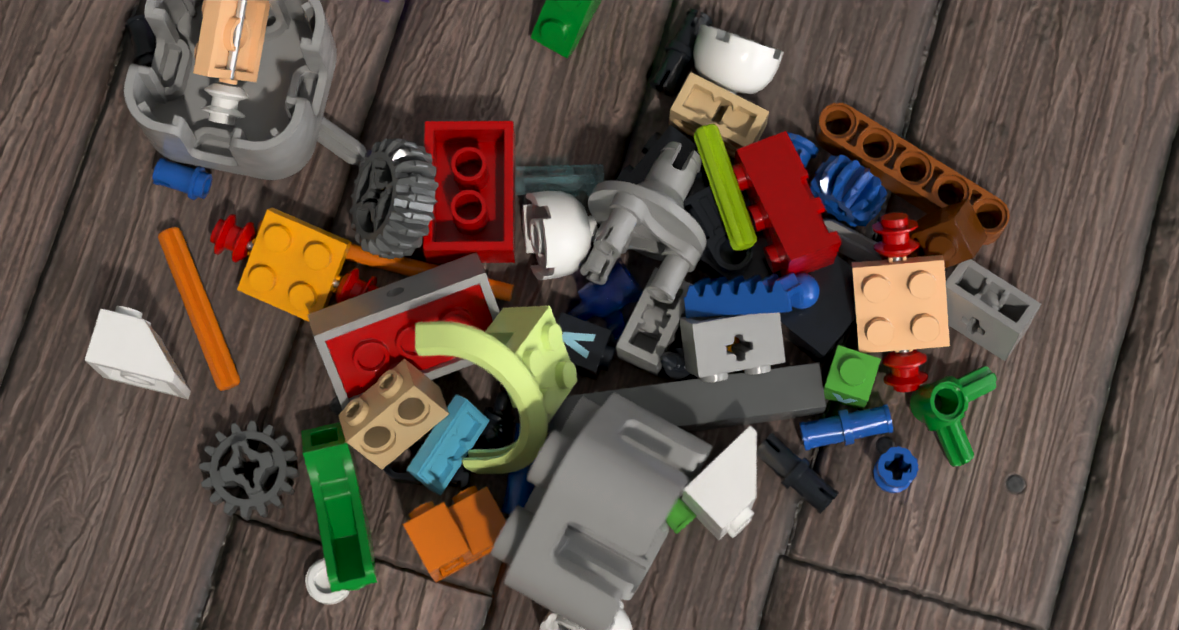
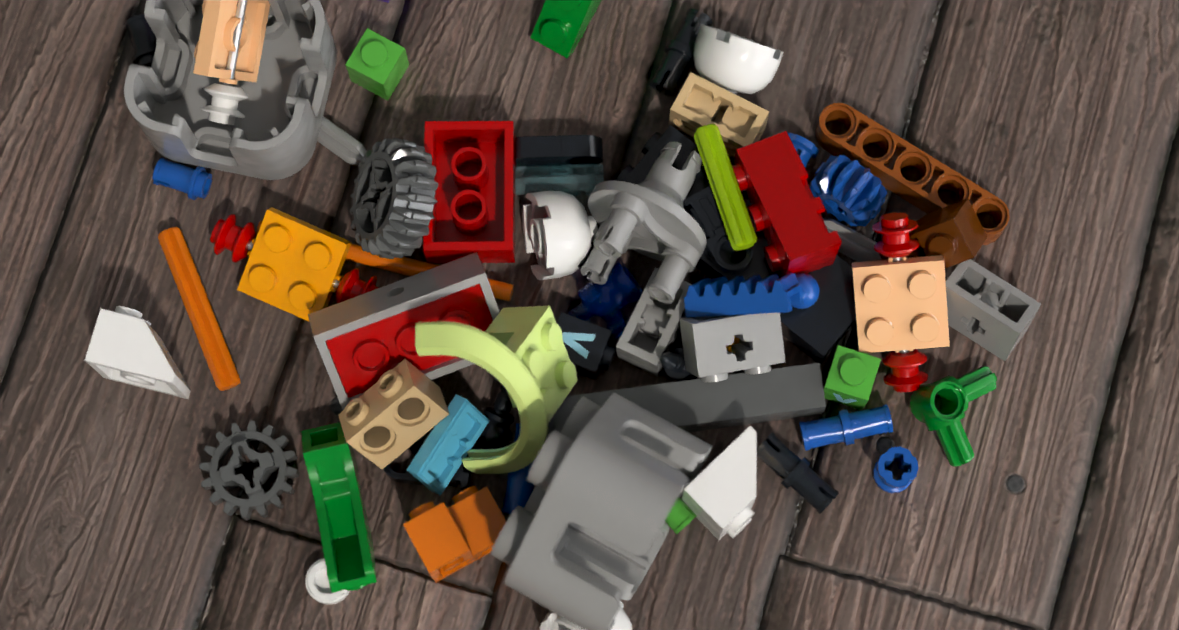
none -> bright green brick [345,28,409,101]
none -> black piece [515,135,603,169]

